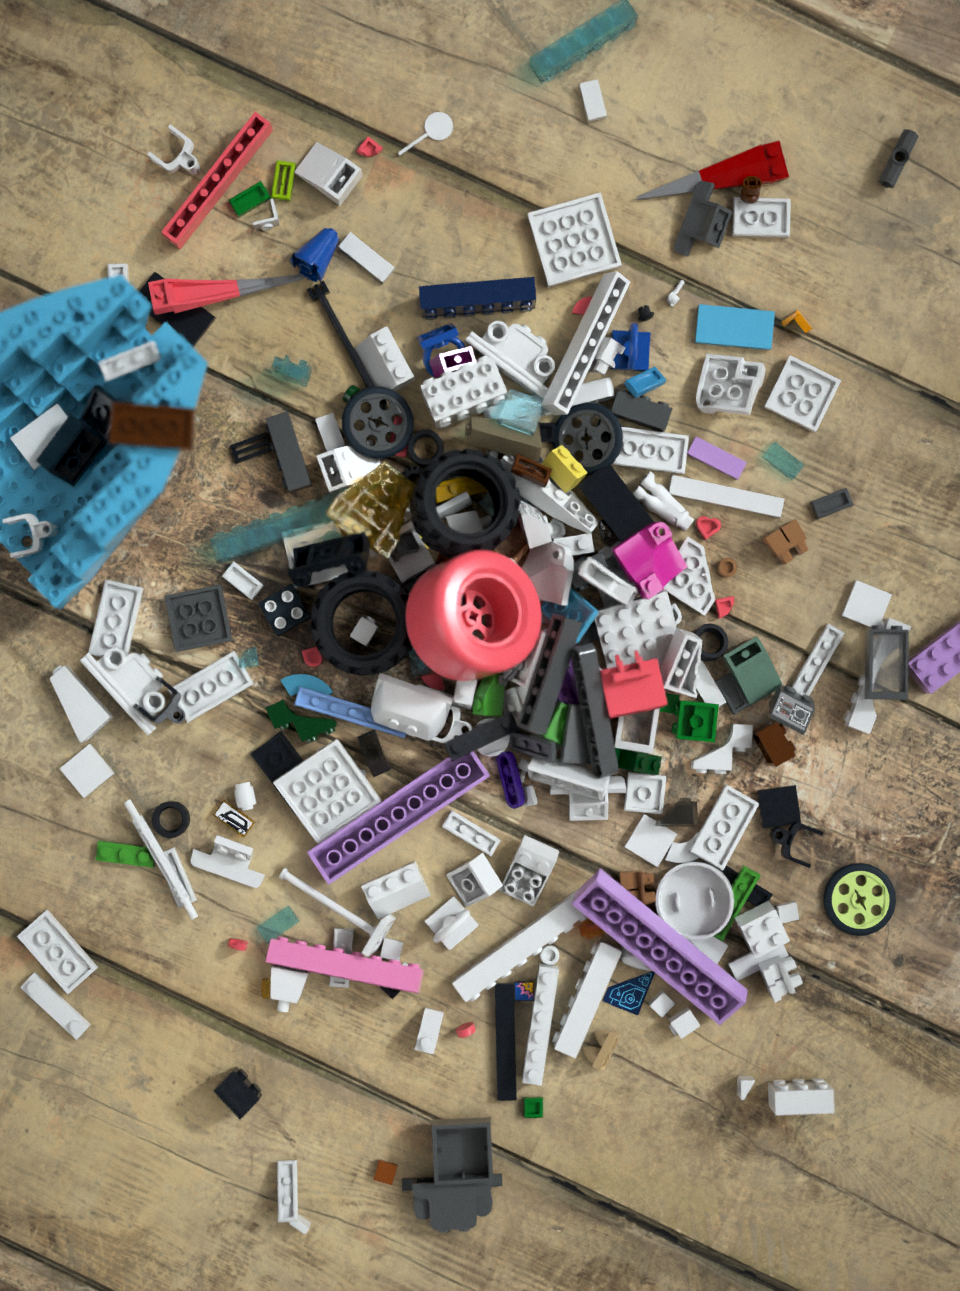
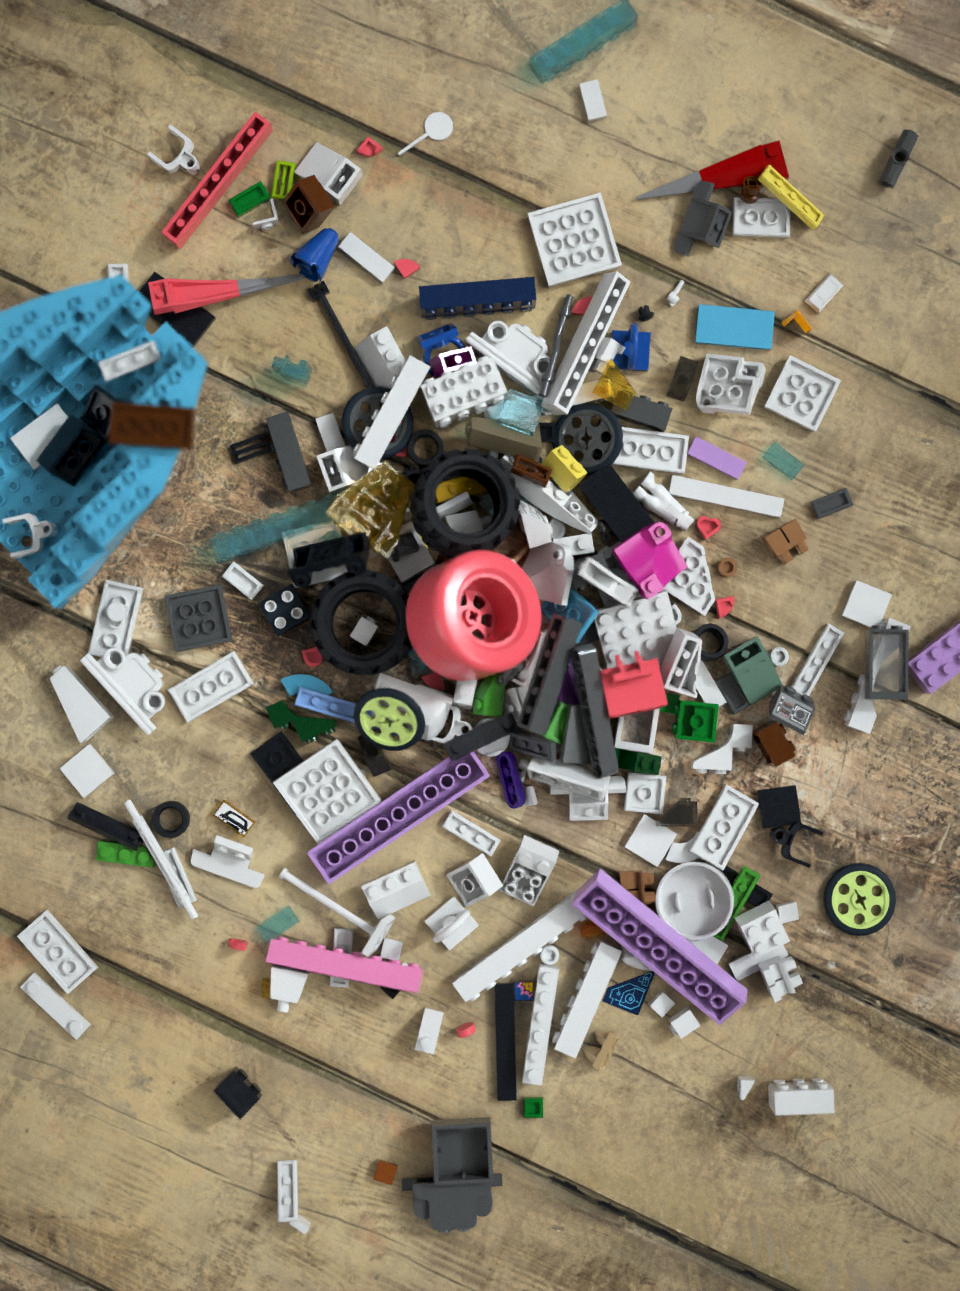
black piece [134,676,185,724] -> none
white brick [234,782,257,811] -> none
clear light blue tile [238,647,259,668] -> none
dark green tile [343,385,360,403] -> none
dark azure tile [624,367,666,398] -> none
none -> black plate [67,802,143,851]
none -> white tile [107,602,128,621]
none -> reddish brown brick [282,175,335,234]
none -> white brick [352,355,430,470]
none -> wedge [354,688,425,751]
none -> coral tile [394,259,420,279]
none -> dark grey bar [539,294,573,397]
none -> clear yellow wing [592,358,636,410]
none -> clear smoke slope [666,356,699,402]
none -> light yellow tile [758,165,824,230]
none -> white tile [769,647,789,666]
none -> white tile [804,273,844,314]

